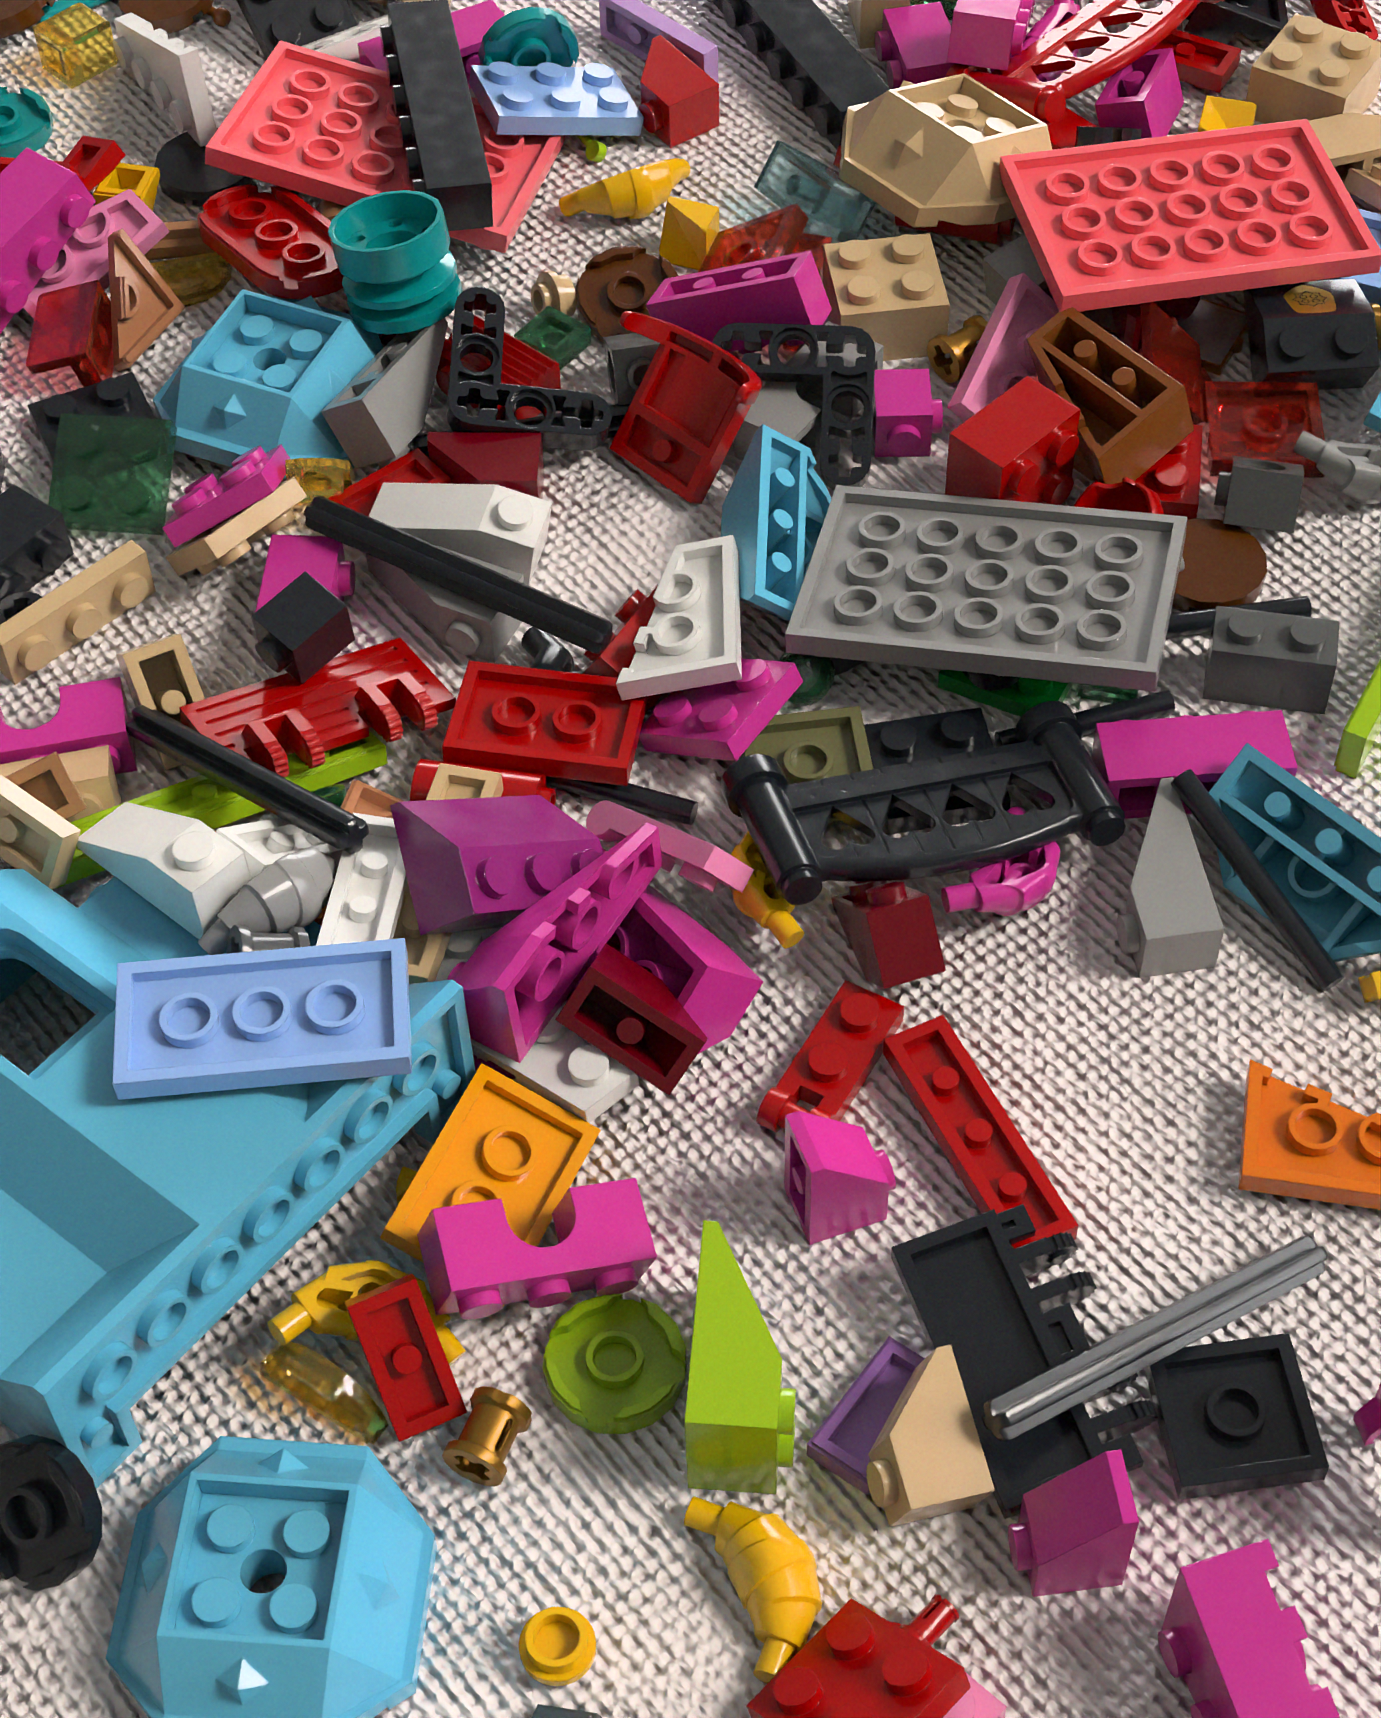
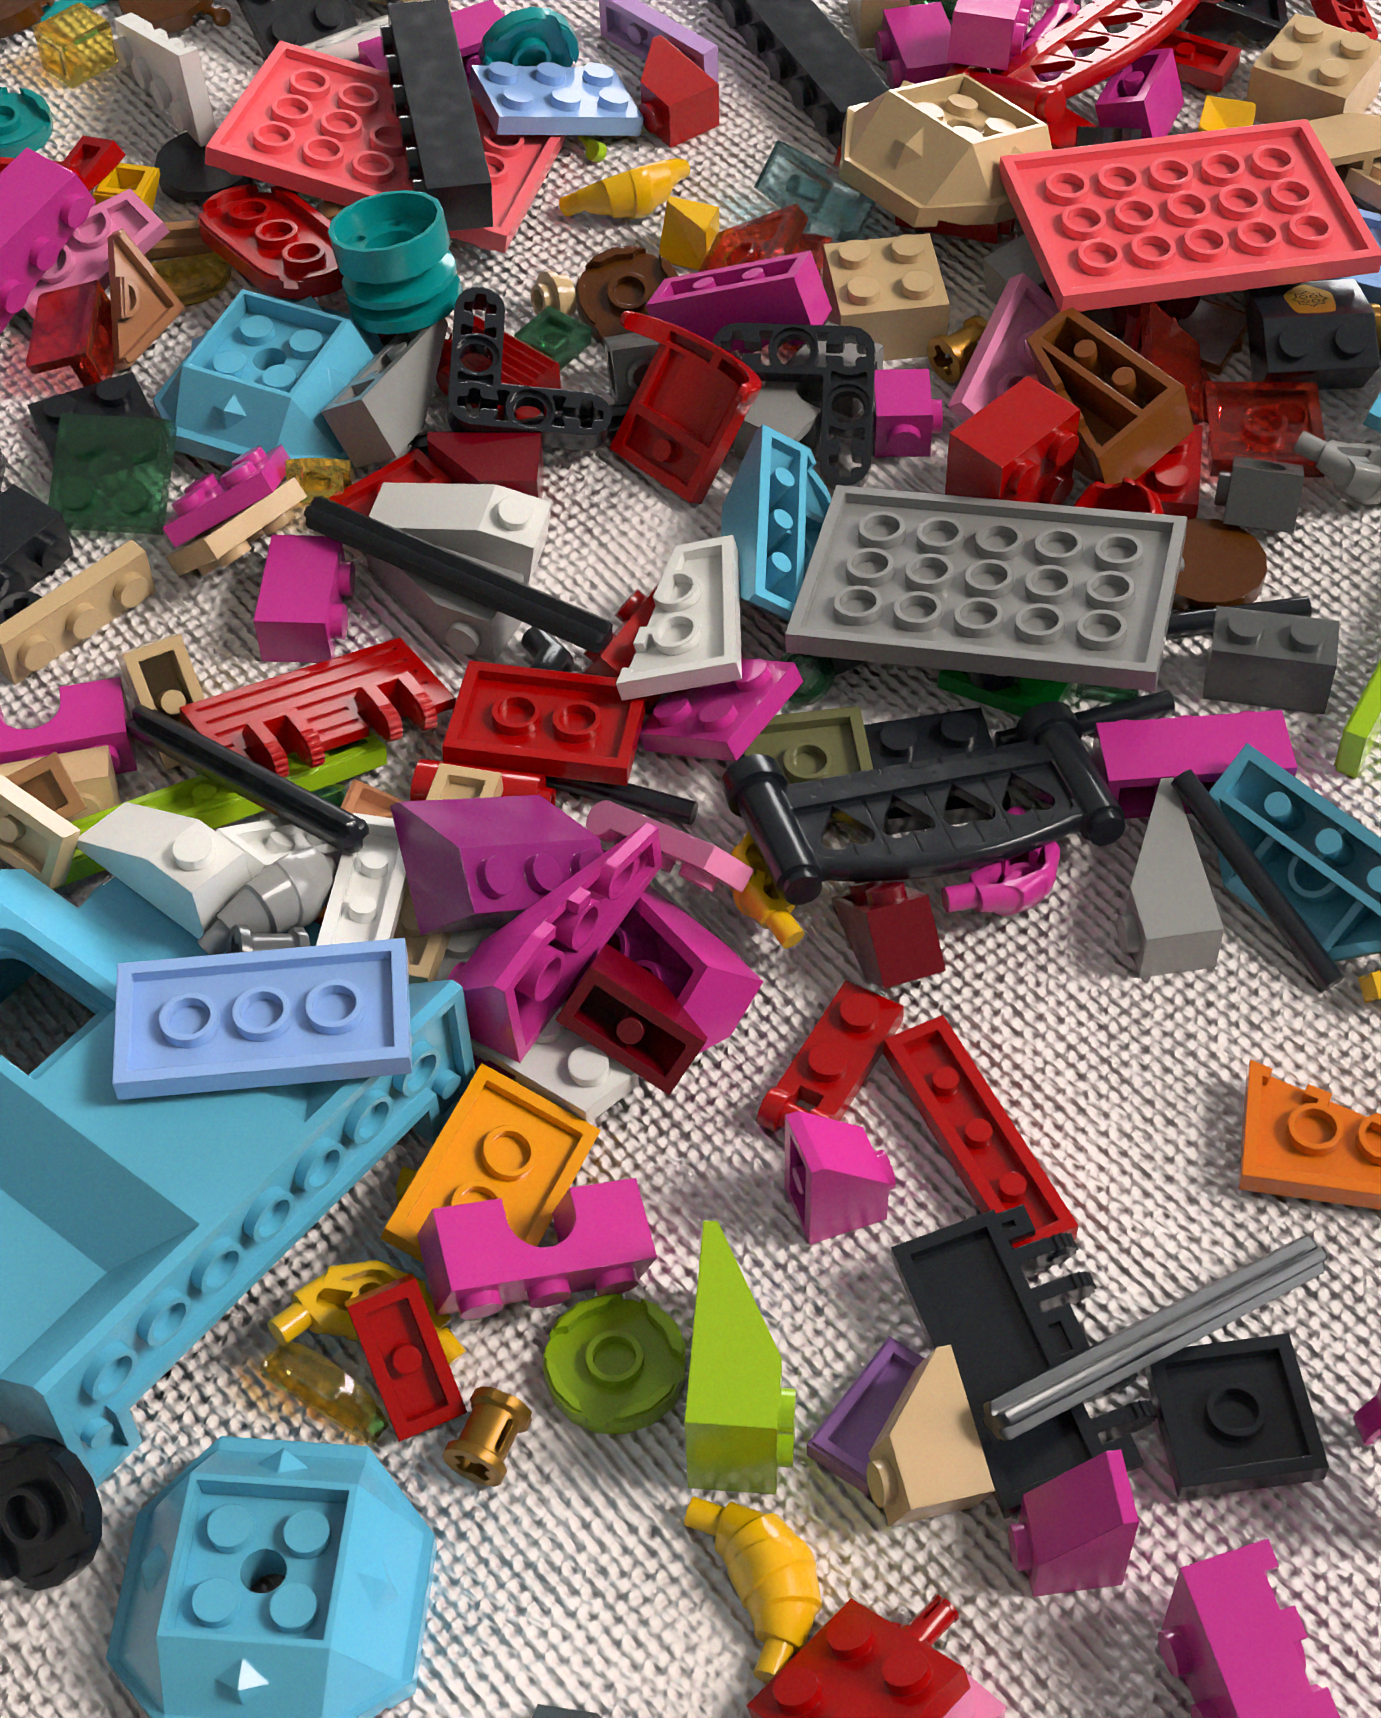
black brick [251,571,355,684] -> none
yellow plate [519,1607,596,1686] -> none

